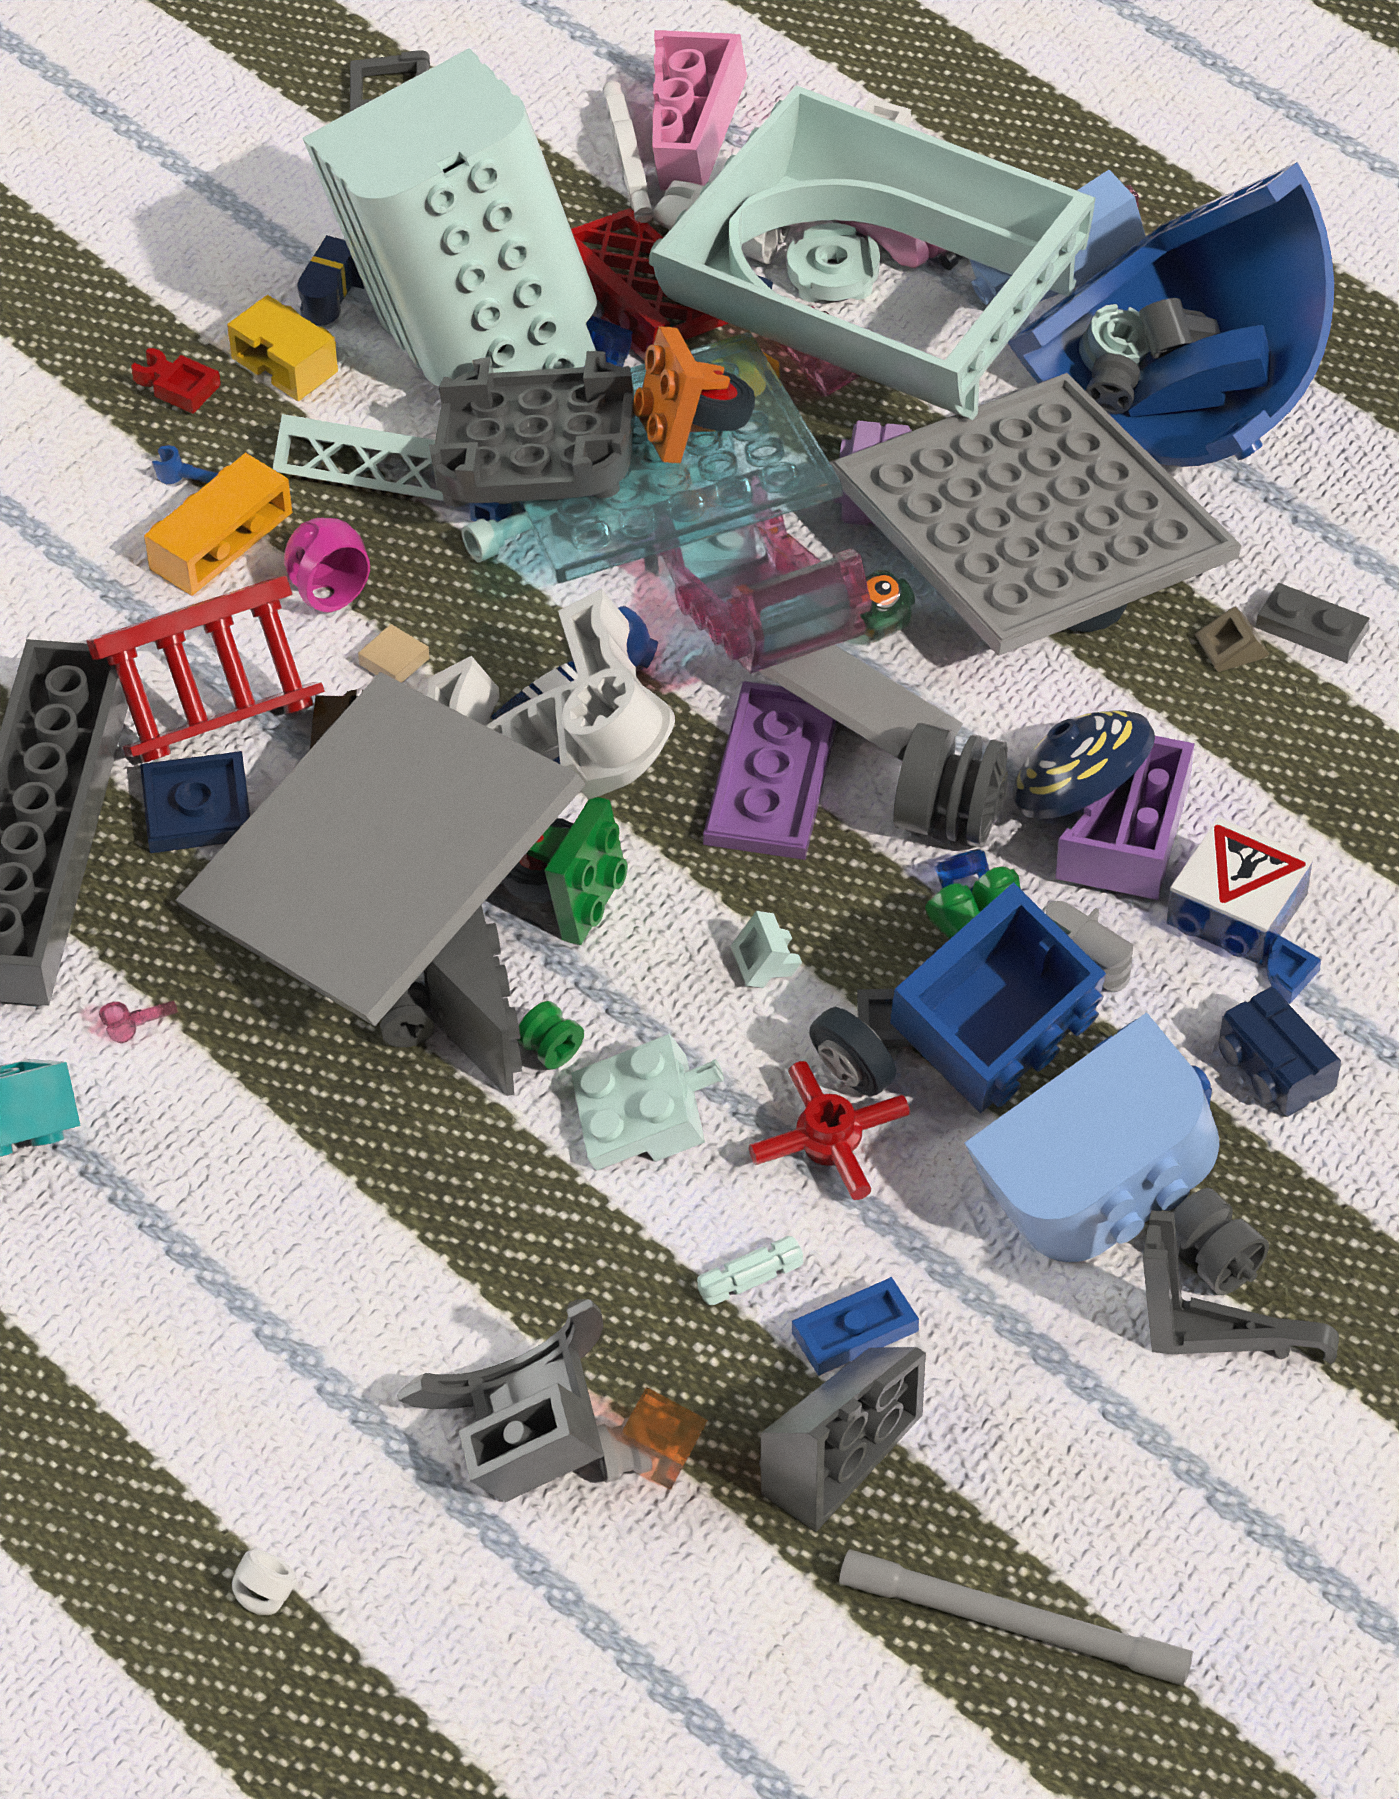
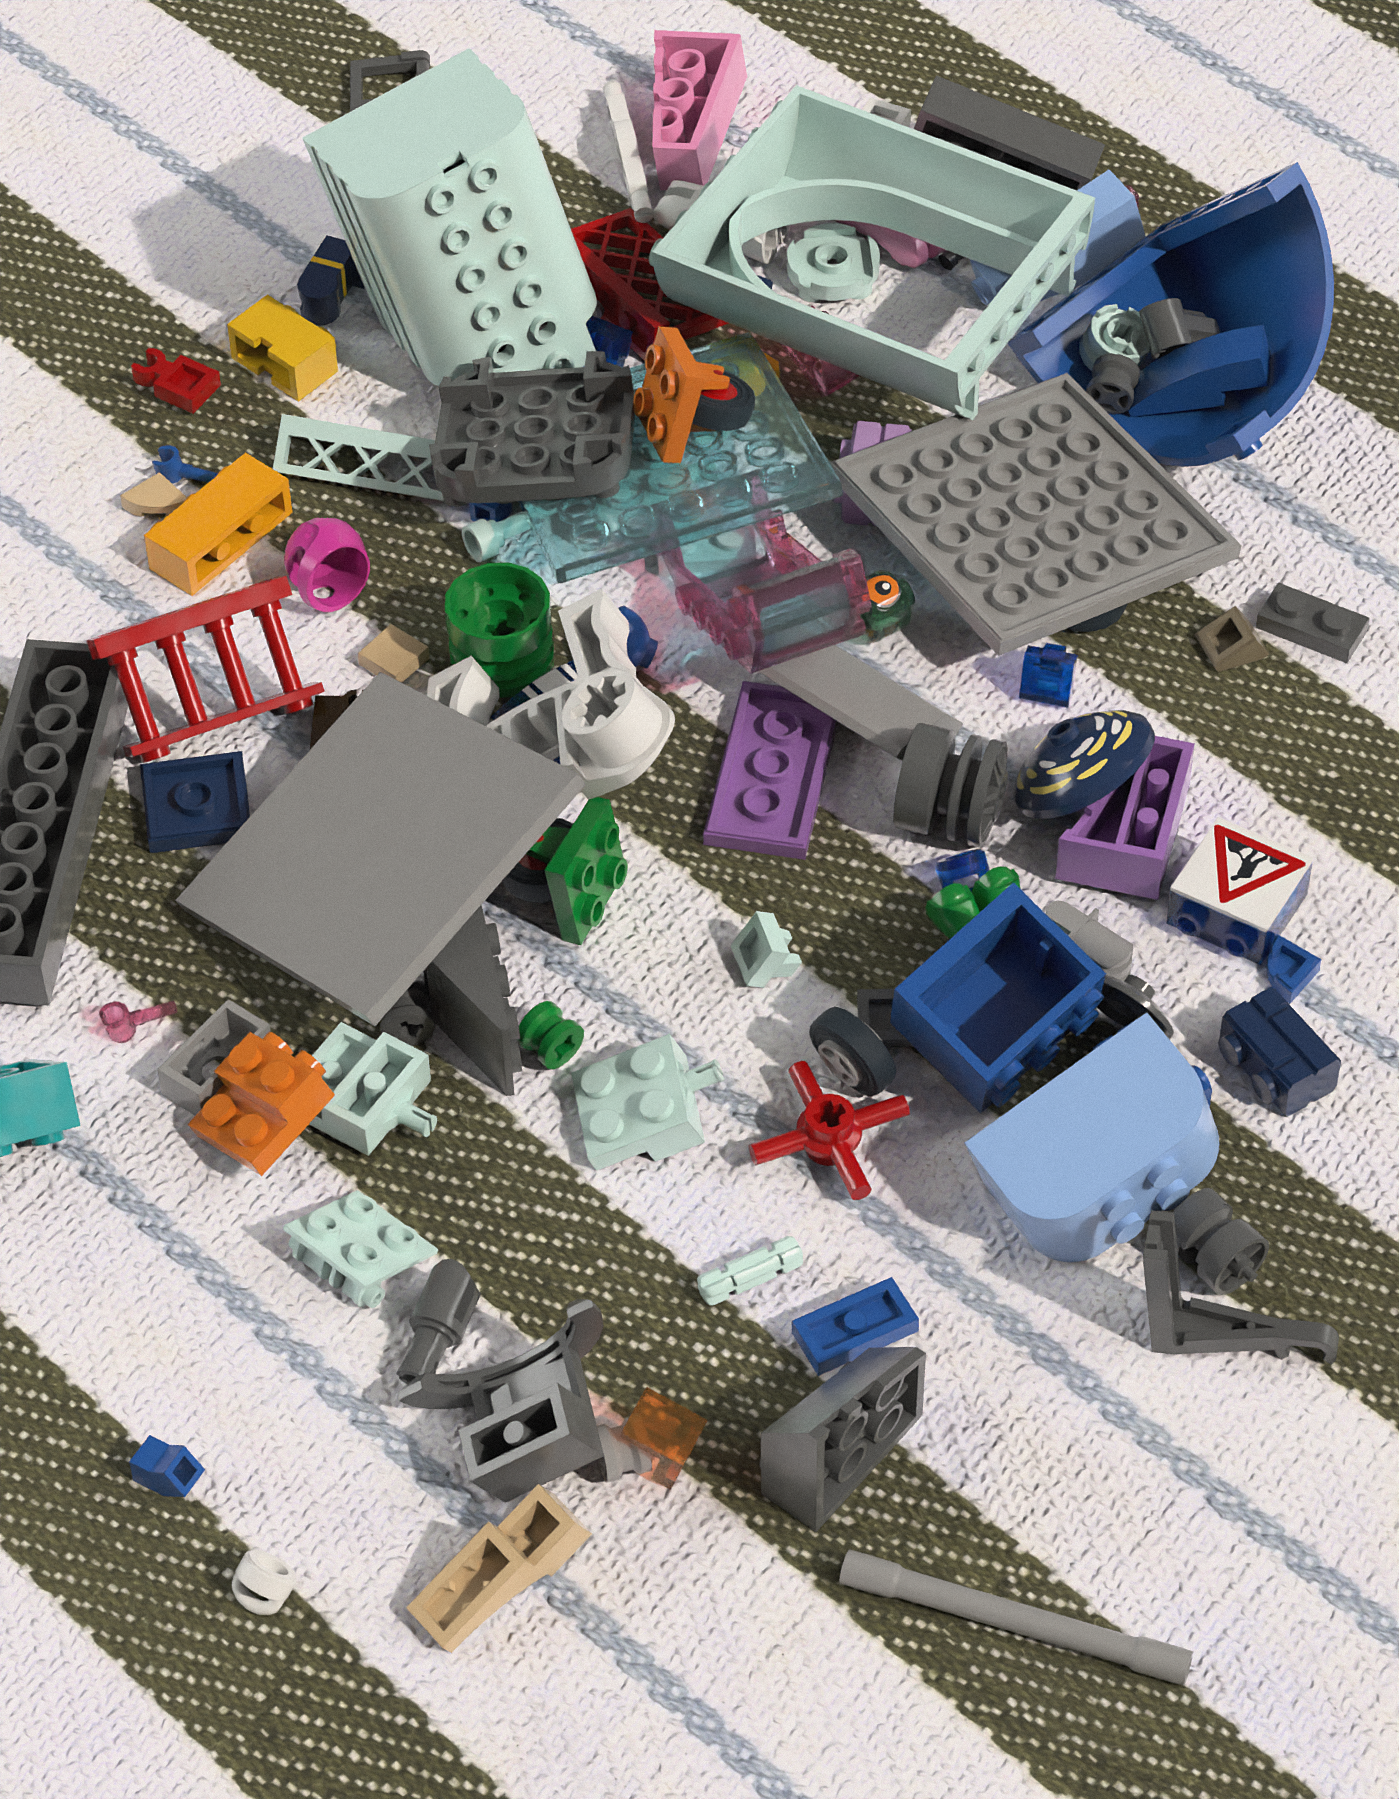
none -> tan tile [120,472,187,517]
none -> blue piece [129,1435,205,1497]
none -> light grey piece [157,999,271,1115]
none -> orange plate [187,1031,335,1176]
none -> light aqua hinge [283,1190,438,1308]
none -> light aqua plate [309,1022,437,1156]
none -> dark grey arm [396,1259,481,1384]
none -> tan slope [406,1484,592,1653]
none -> green wheel [445,562,554,698]
none -> dark grey wedge [914,75,1105,191]
none -> clear blue tile [1019,643,1078,708]
none -> dark grey dish [1097,975,1174,1040]

